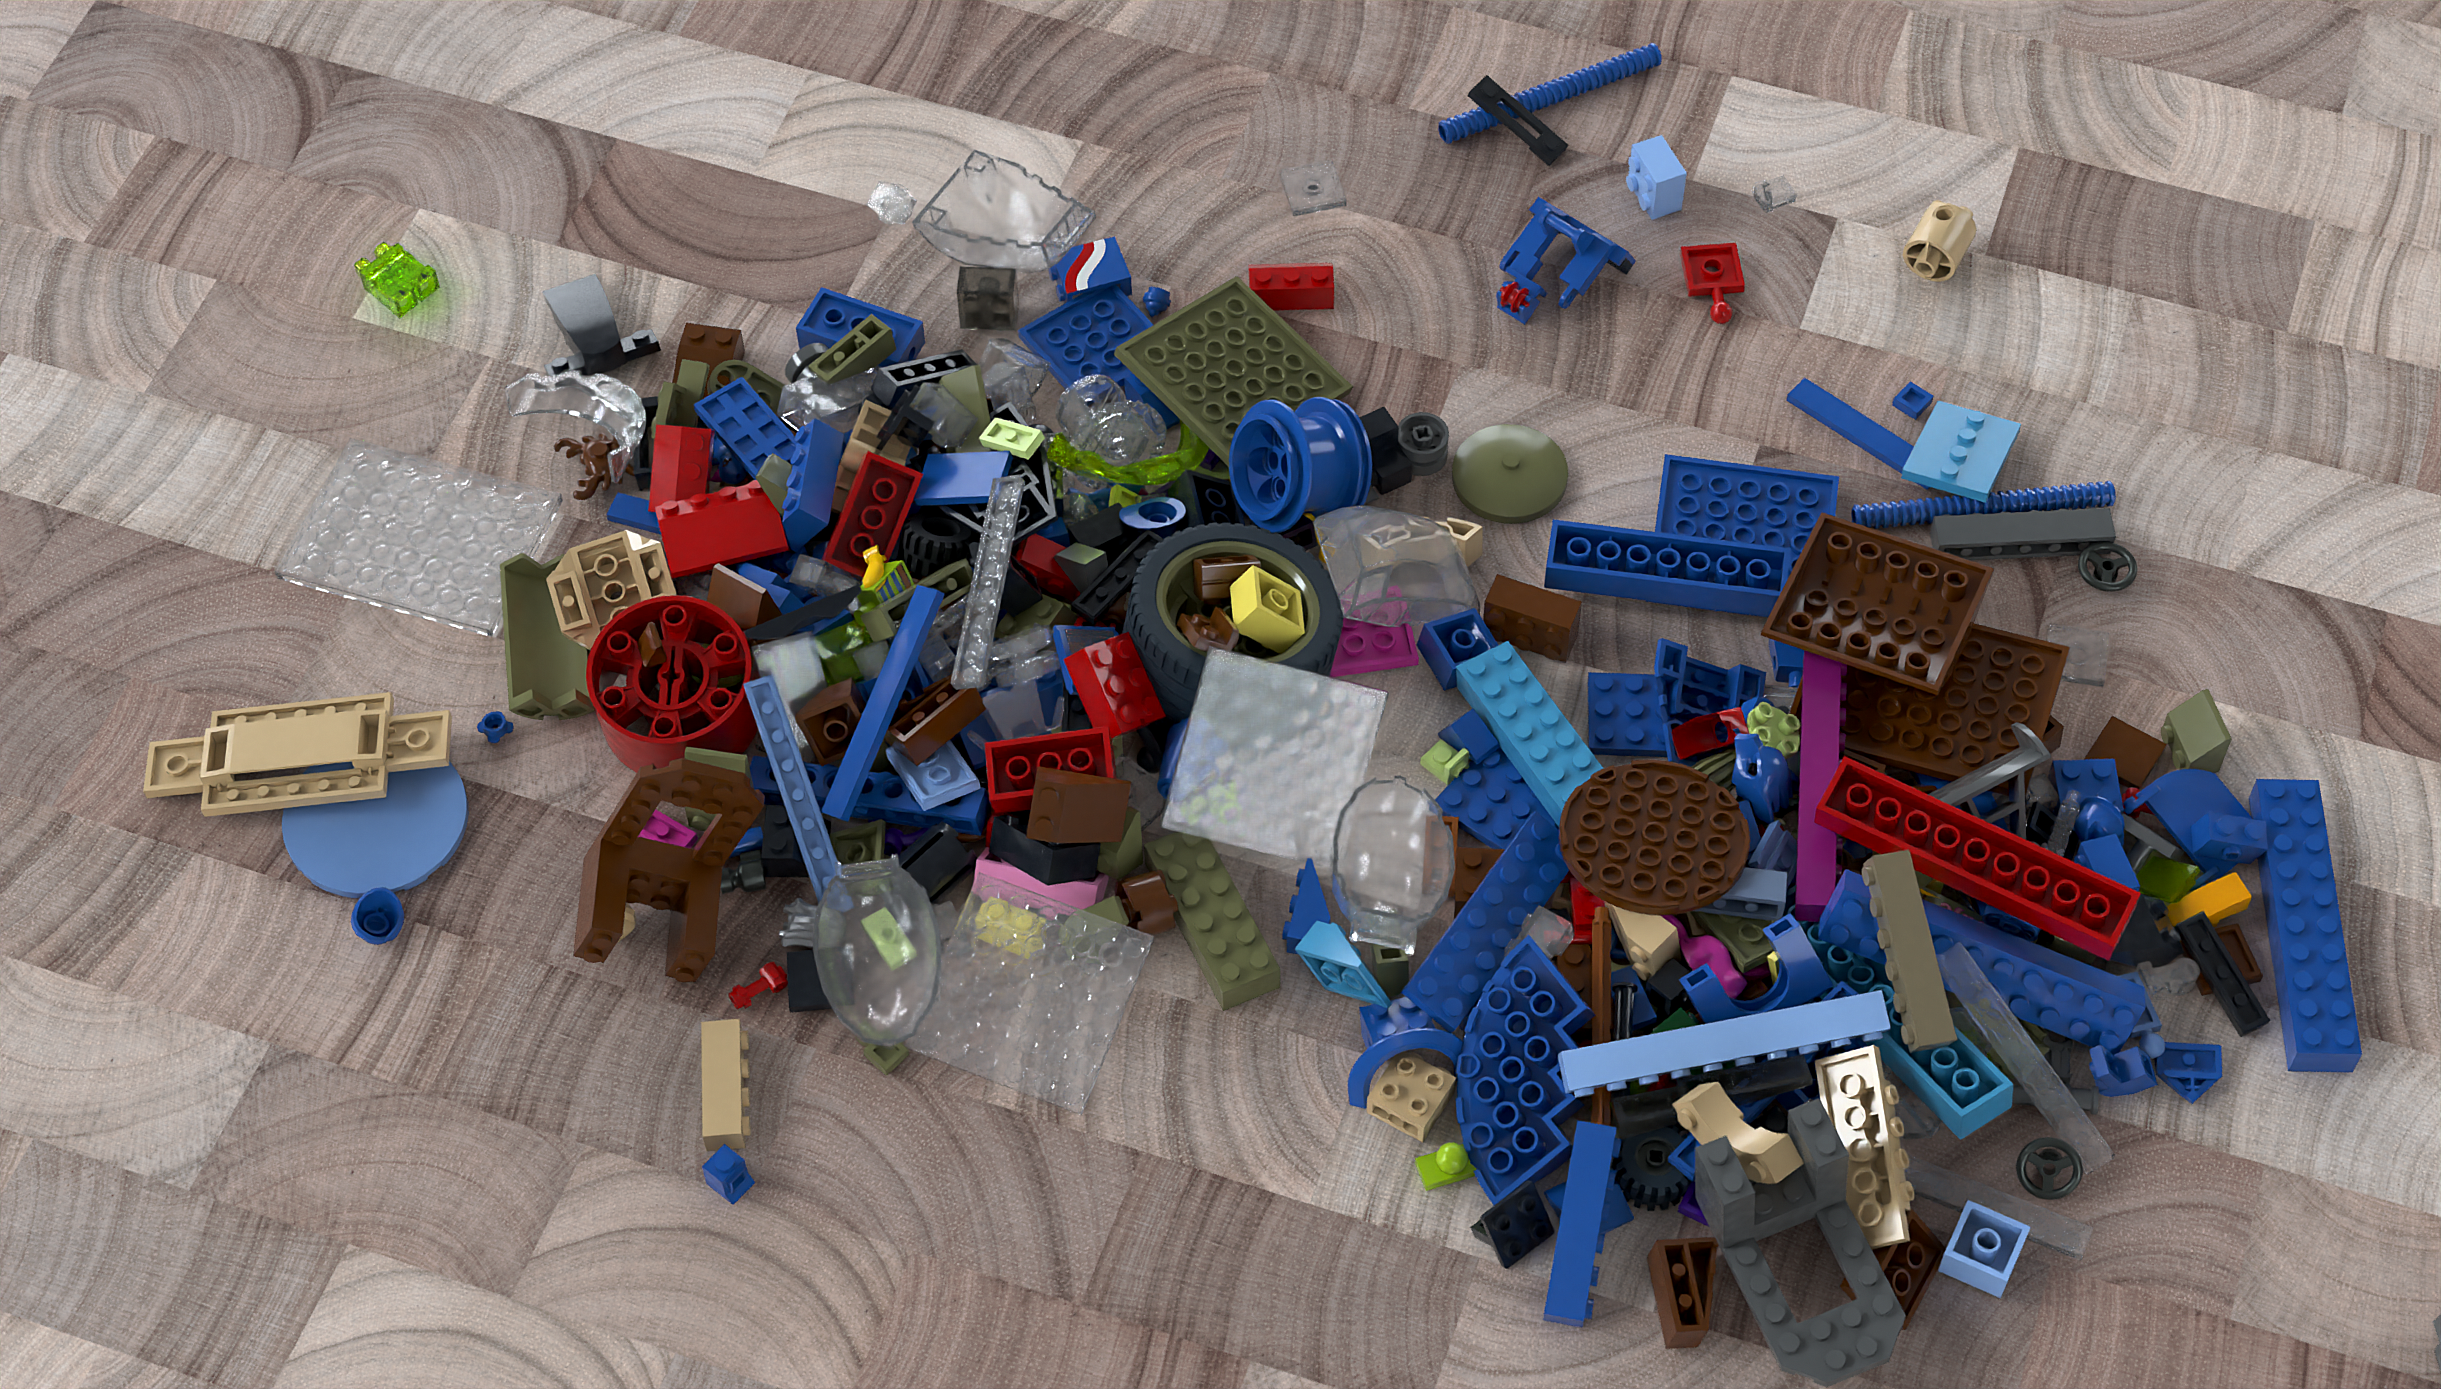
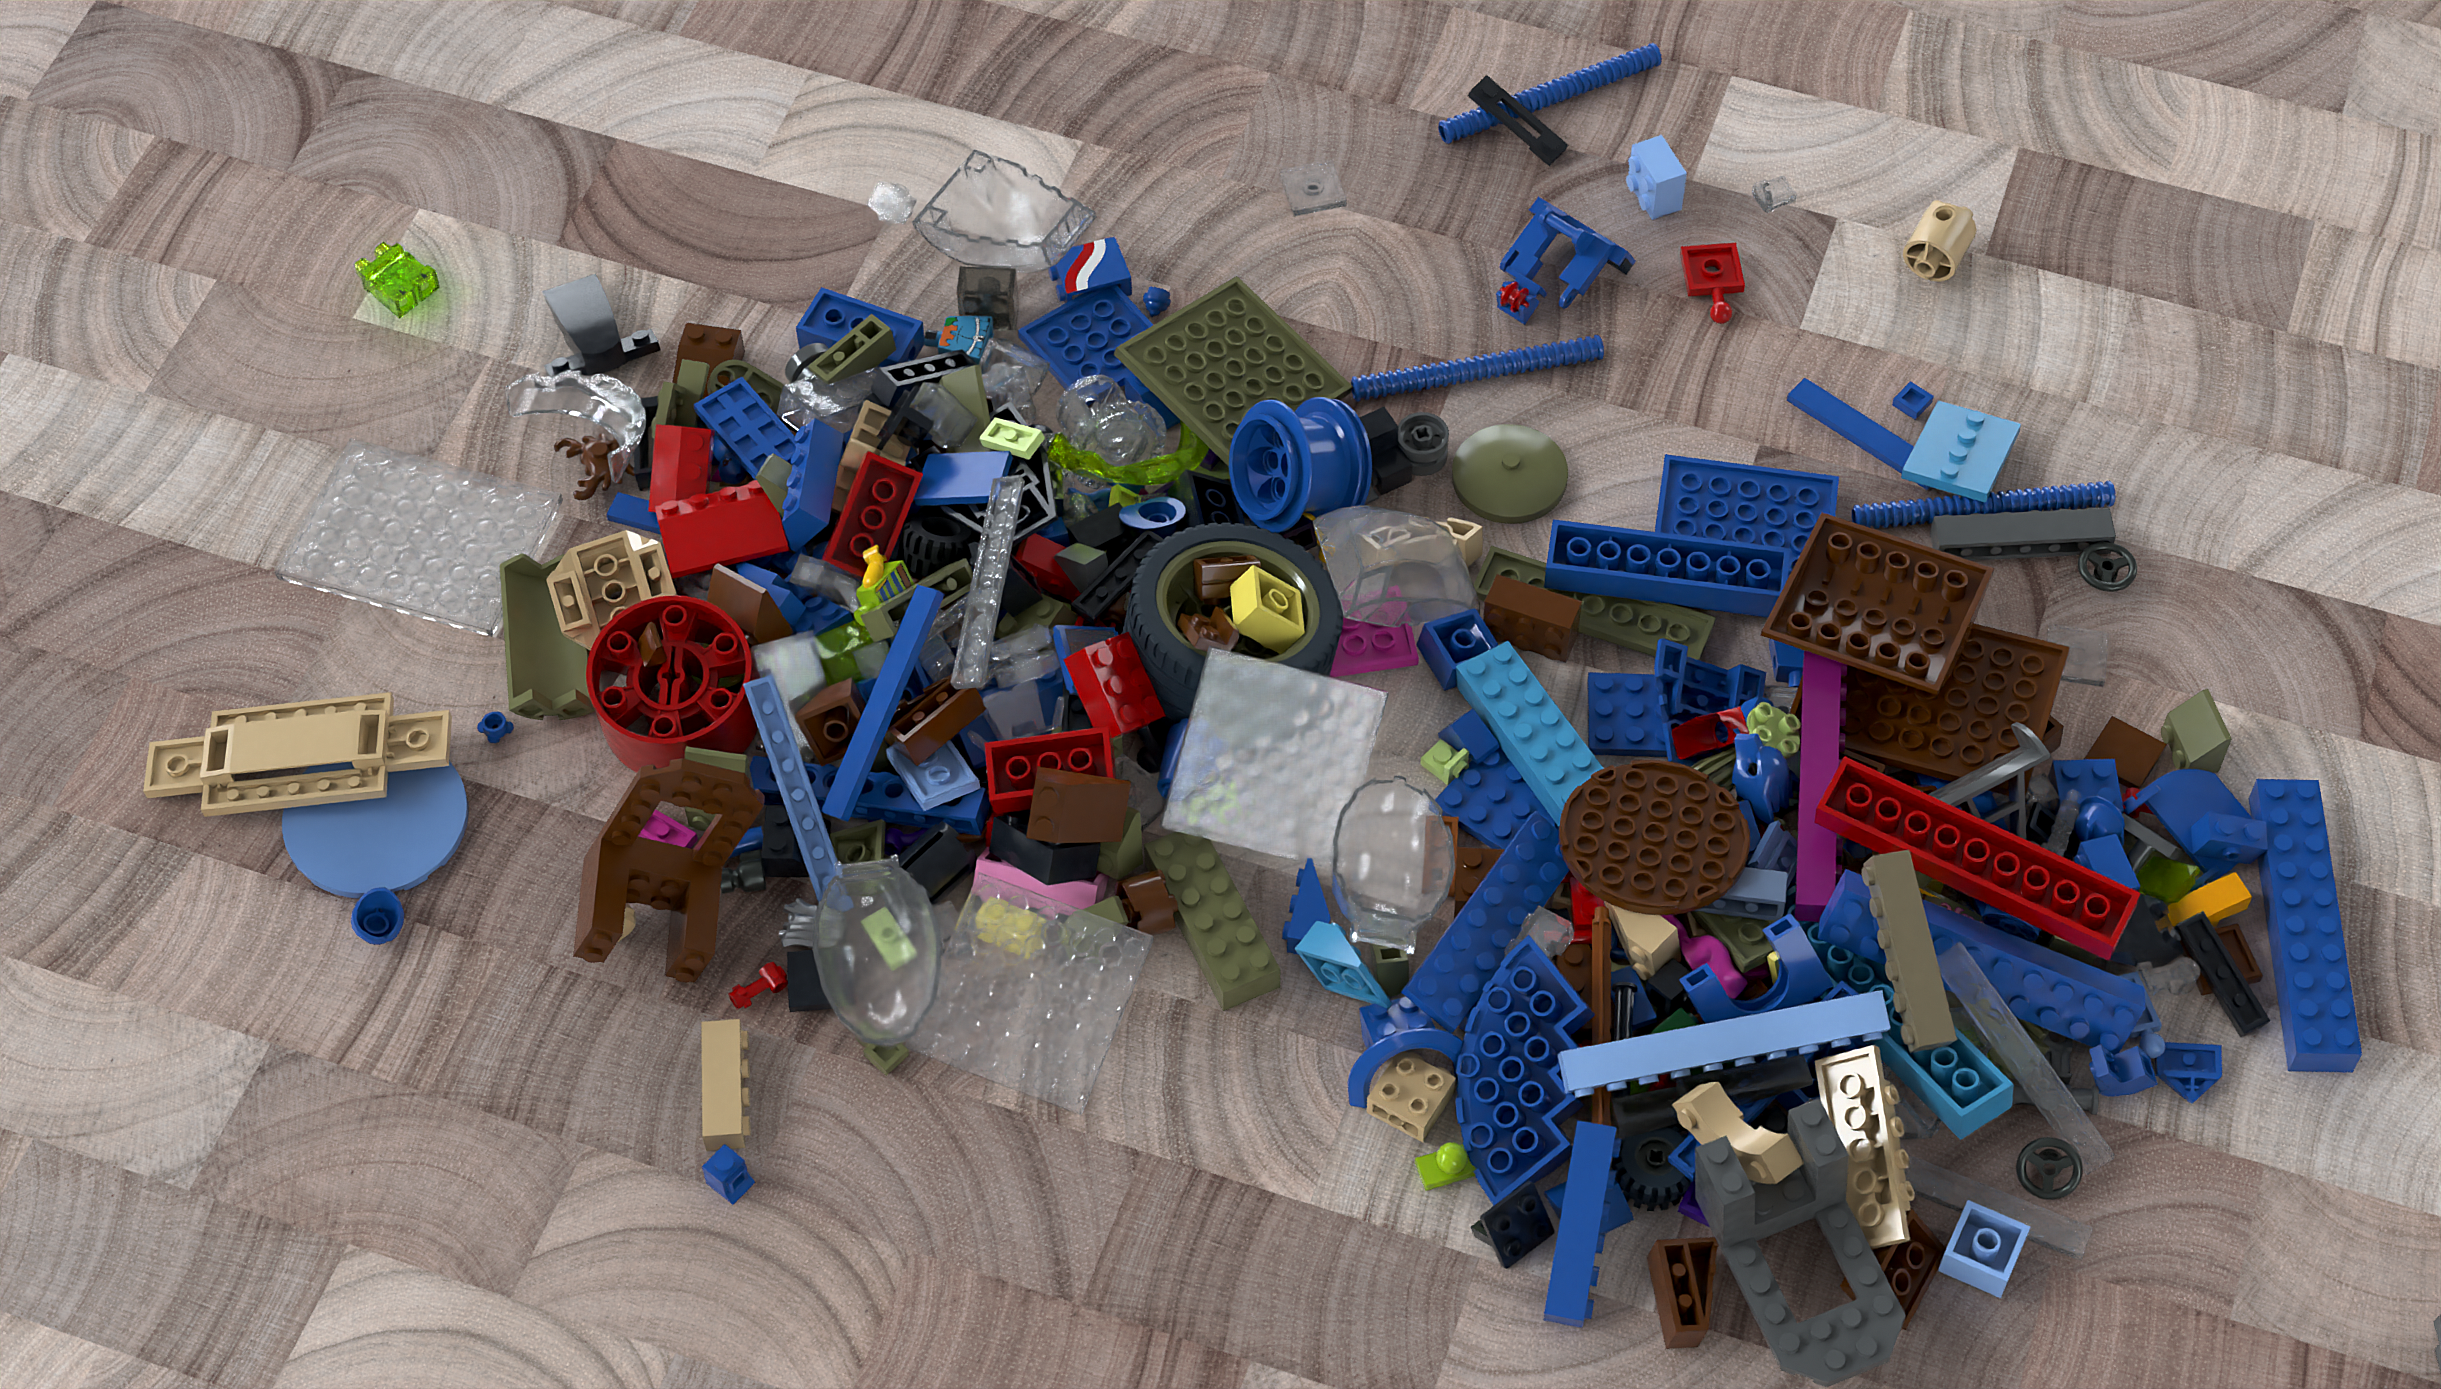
black slope [743,584,862,640] -> none
red slope [1248,262,1334,311] -> none
none -> dark azure torso [924,316,994,374]
none -> blue piece [1351,335,1604,402]
none -> olive plate [1471,545,1716,660]

